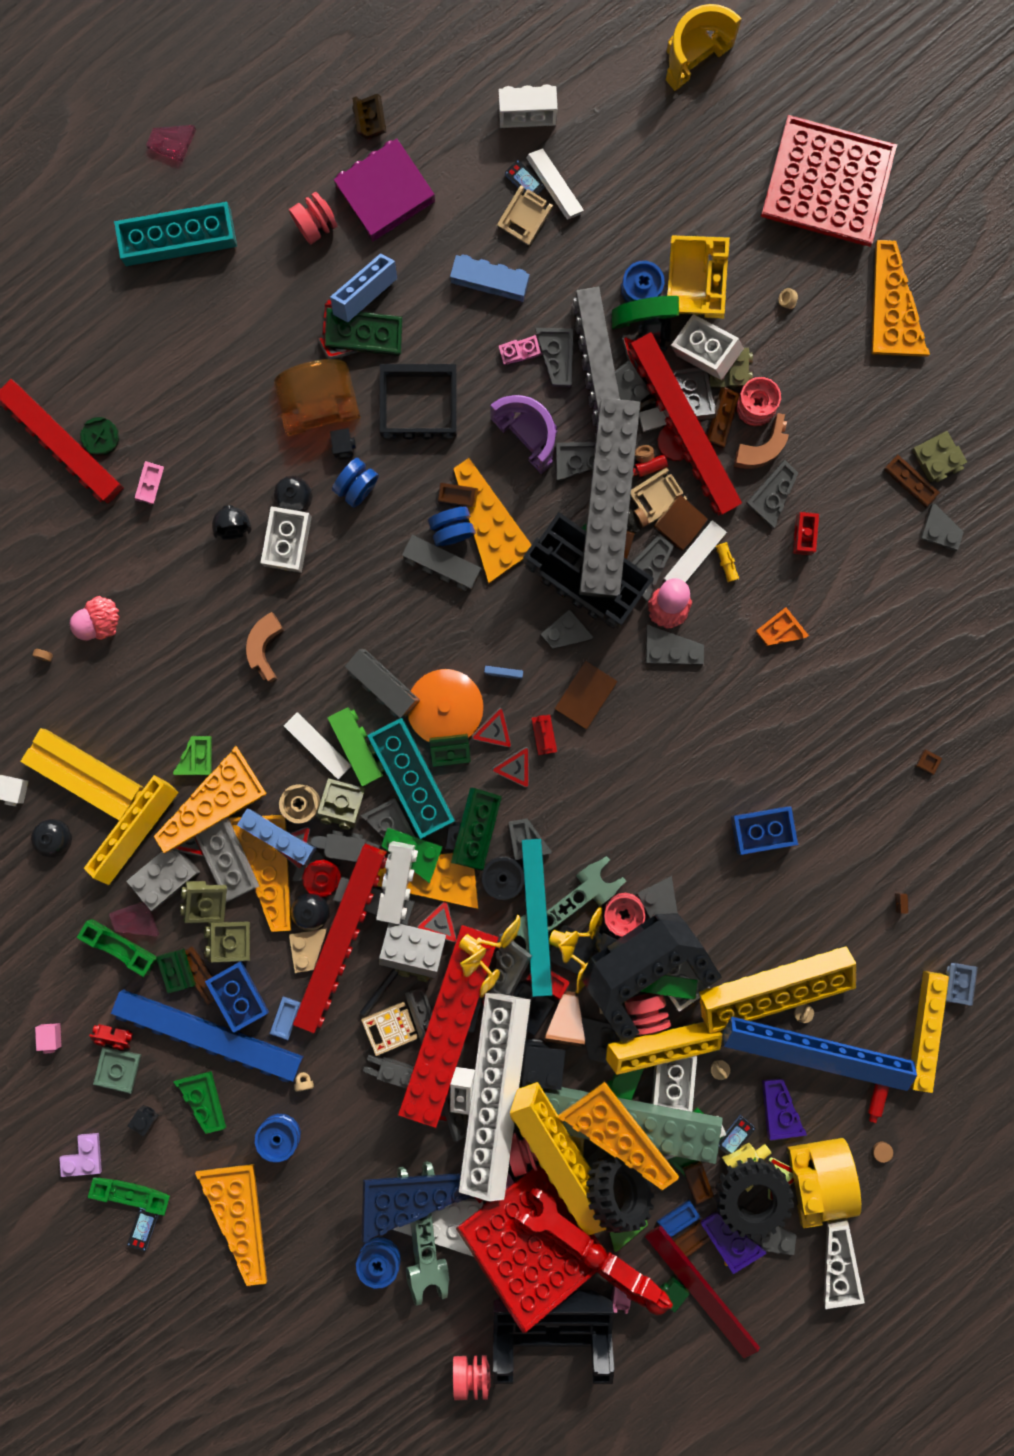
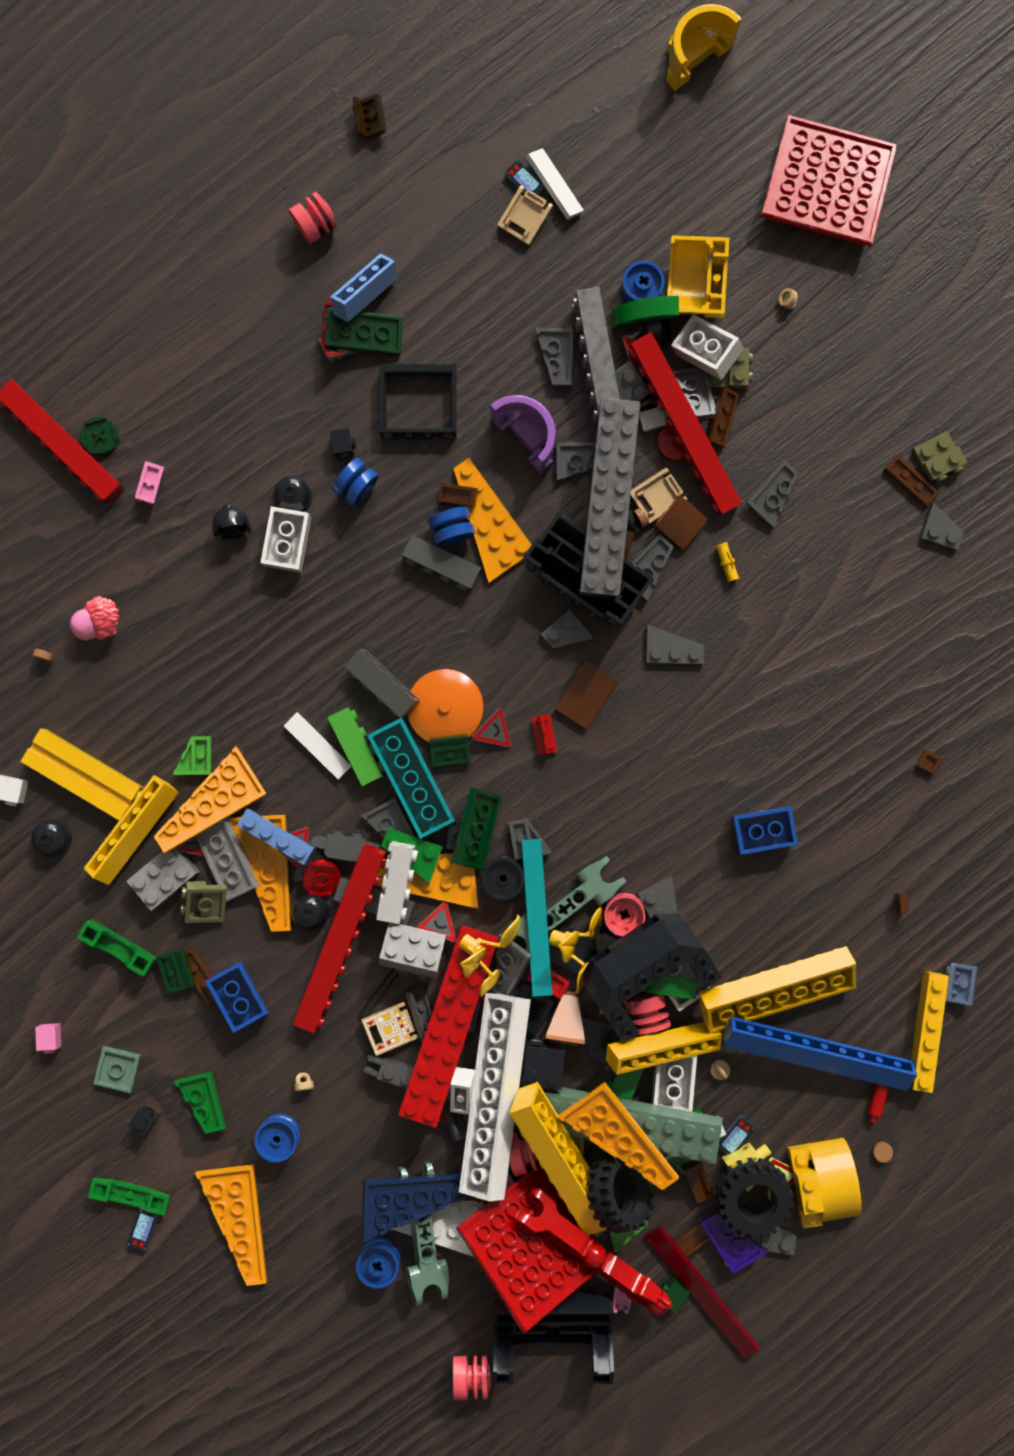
lavender plate [60,1133,102,1177] -> none
red hinge [89,1024,133,1050] -> none
clear pink wing [109,901,159,936] -> none
blue brick [111,989,304,1083] -> none
teal brick [114,202,237,266] -> none
clear pink wing [146,125,196,162] -> none
olive plate [204,921,250,962] -> none
nougat arch [246,612,284,682] -> none
medium blue tile [270,996,301,1040] -> none
clear orange piece [274,359,361,436] -> none
tan brick [279,785,321,823] -> none
tan wing [289,928,327,973] -> none
plate [317,779,365,830] -> none
magenta panel [334,139,435,242] -> none
medium blue brick [450,255,530,302] -> none
medium blue tile [484,666,523,679] -> none
piece [492,747,529,787] -> none
white brick [499,85,557,128] -> none
bright pink slope [499,335,542,365] -> none
red cylinder [633,454,668,477] -> none
medium nougat tile [635,445,654,463] -> none
hair [648,579,692,629] -> none
blue tile [657,1199,701,1237] -> none
white tile [663,520,727,582] -> none
nougat arch [734,413,789,469] -> none
coral wheel [736,377,781,426] -> none
orange wing [755,607,809,646] -> none
dark purple wing [762,1078,807,1140] -> none
red brick [793,512,819,555] -> none
tan tile [794,1004,814,1023] -> none
white wedge [823,1218,865,1309] -> none
light orange wing [871,240,930,357] -> none

